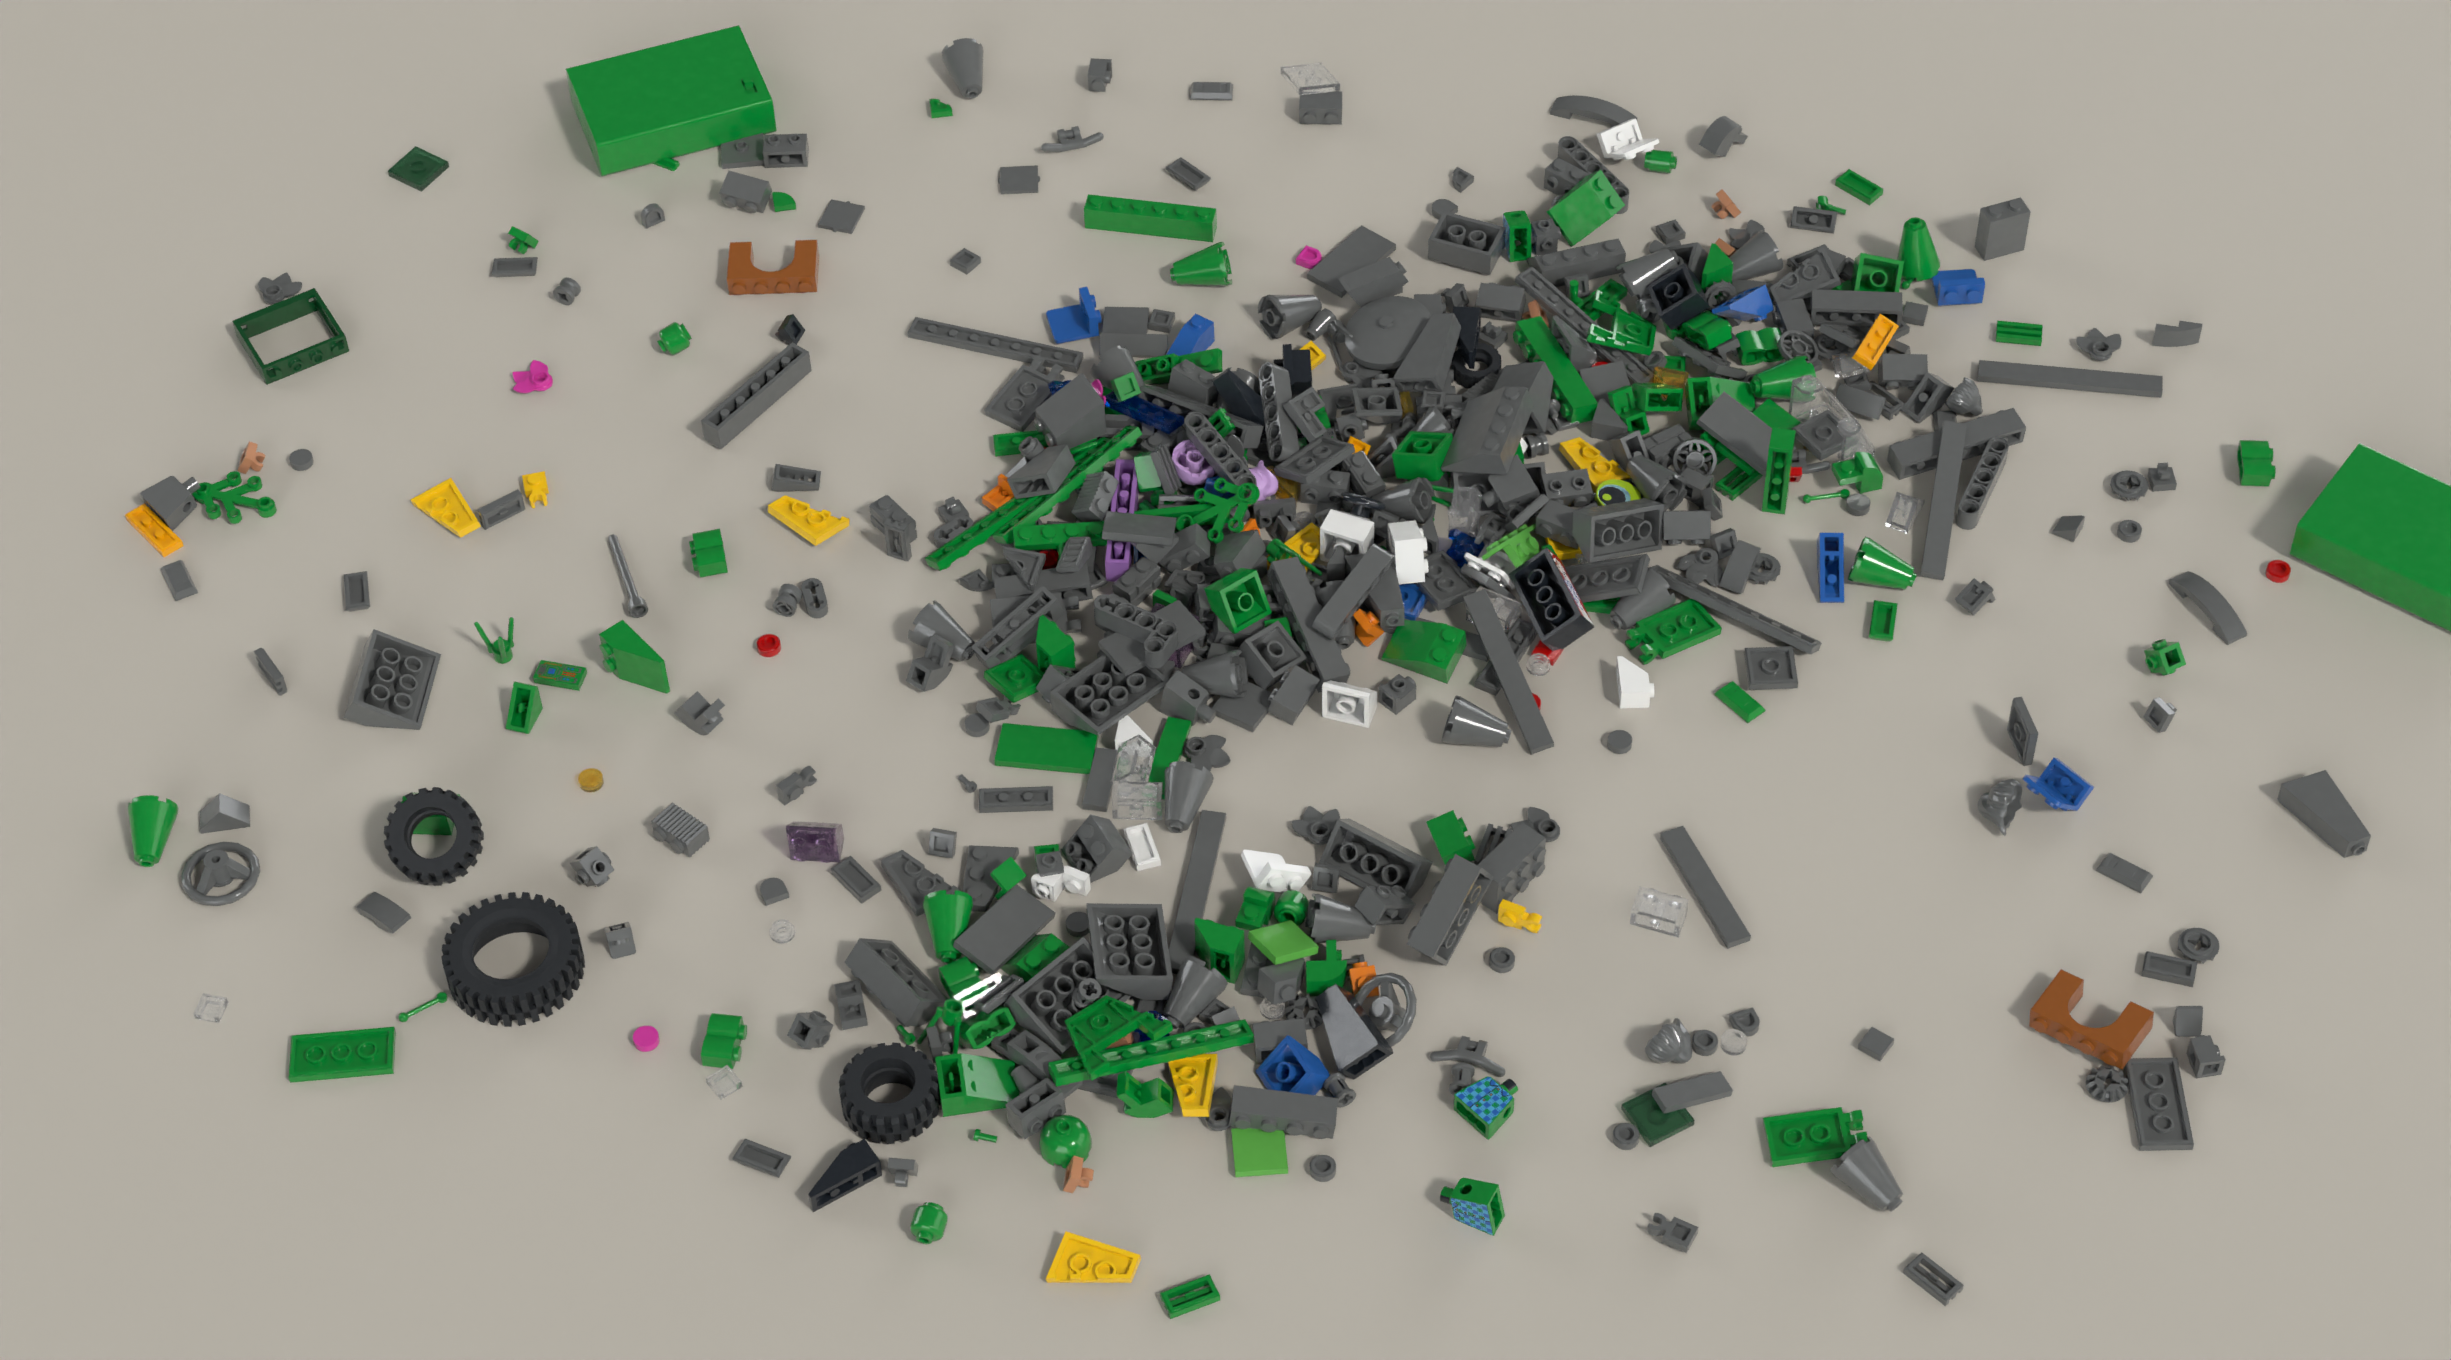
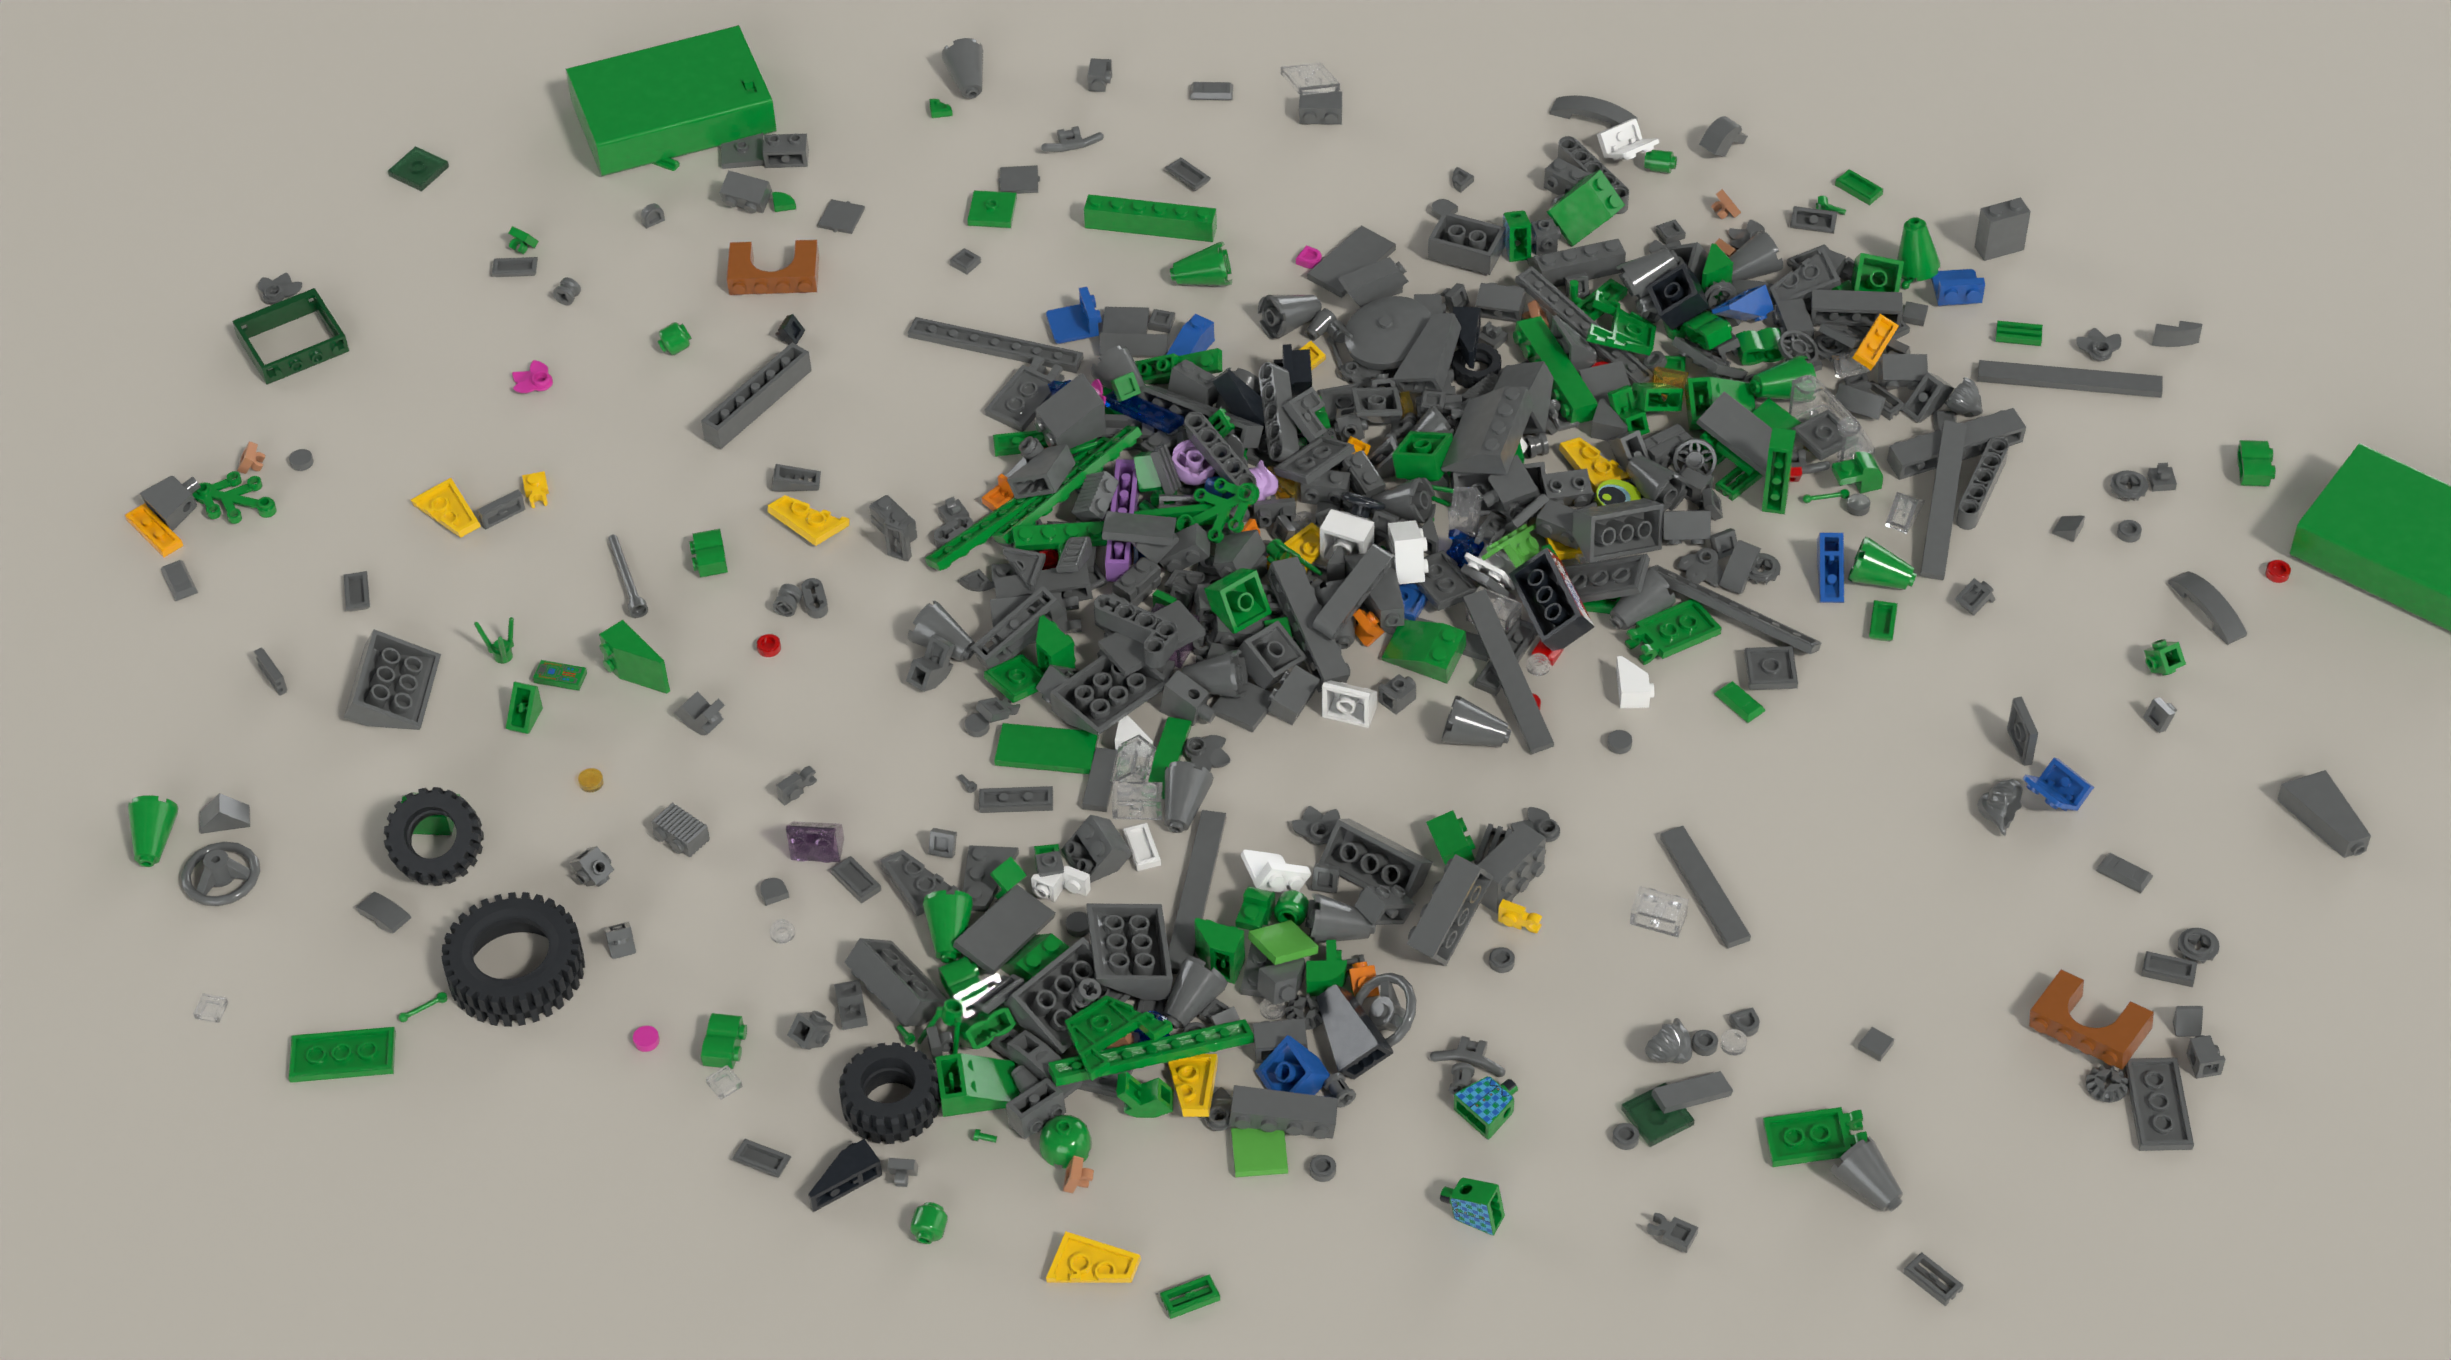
none -> green plate [968,190,1017,228]

